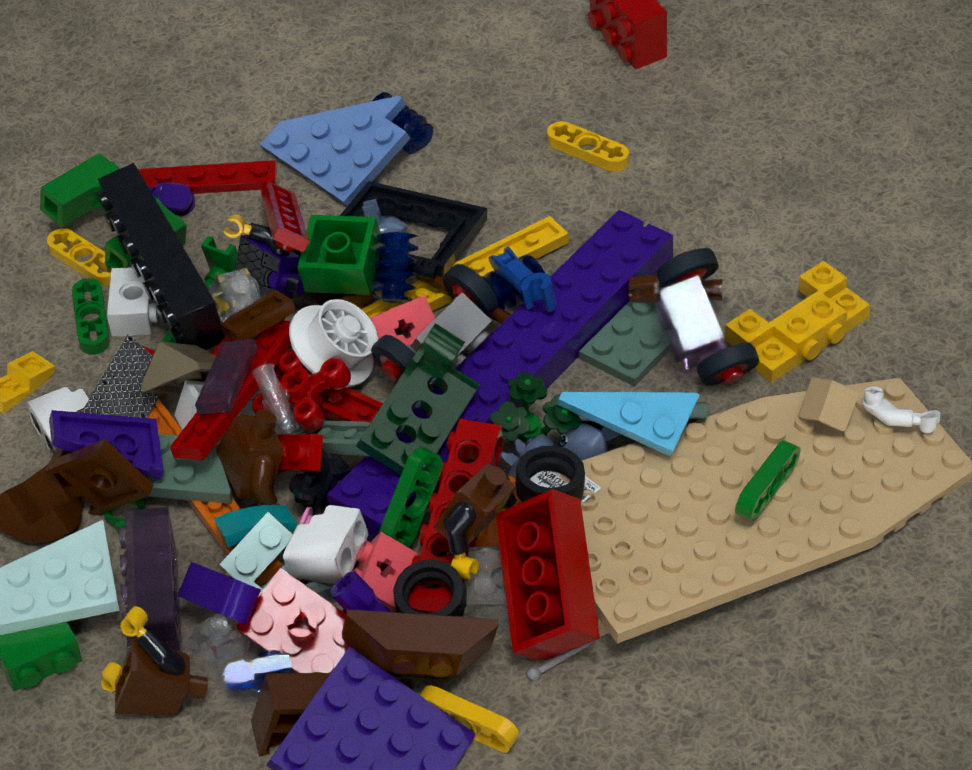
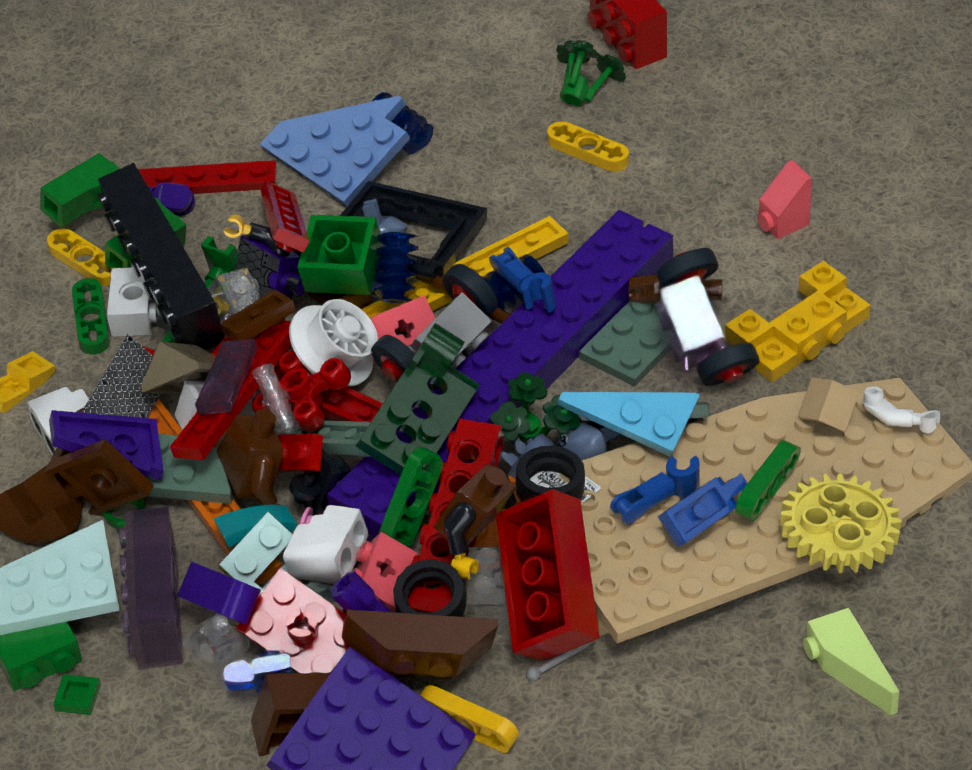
reddish brown torso [101,606,208,716] -> none
none -> green tile [53,674,101,715]
none -> plant [556,40,626,106]
none -> blue piece [610,456,700,524]
none -> blue hinge [658,474,747,547]
none -> coral slope [757,160,812,239]
none -> light yellow gear [779,473,902,573]
none -> yellowish green slope [803,608,899,715]

